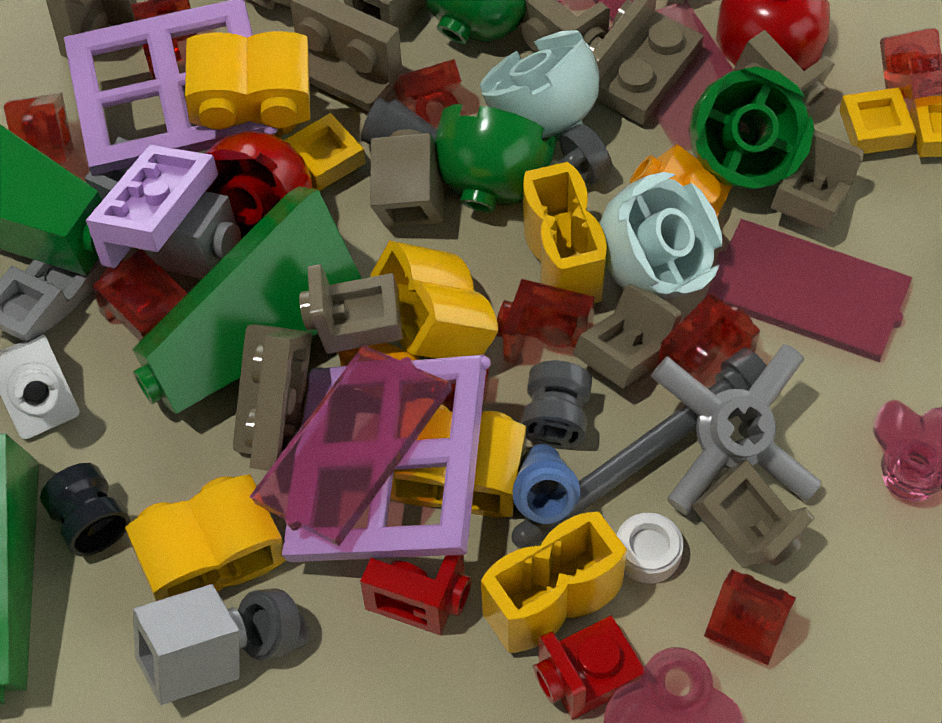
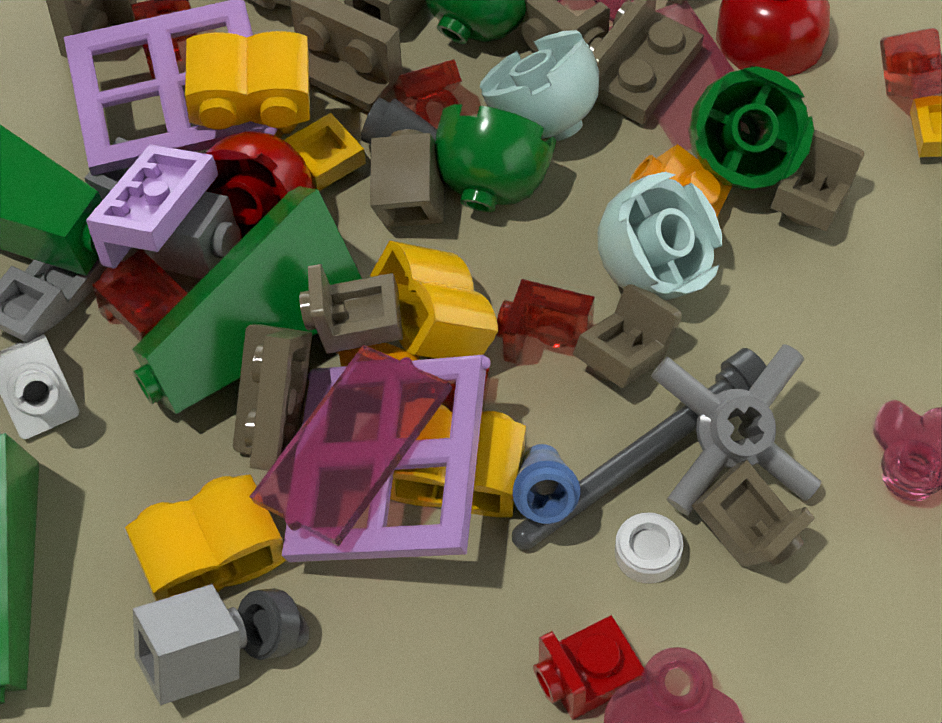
clear red bracket [4,92,74,163] -> none
black wheel [40,463,131,557] -> none
red bracket [360,555,472,636] -> none
yellow brick [481,512,627,653] -> none
dark grey wheel [522,360,592,449] -> none
yellow brick [523,162,607,312] -> none
dark grey tile [557,124,612,185] -> none
clear red bracket [658,293,760,375] -> none
clear red tile [704,569,796,665] -> none
clear pink piece [705,219,912,362] -> none
dark tan bracket [733,30,835,110] -> none
yellow plate [839,87,916,154] -> none

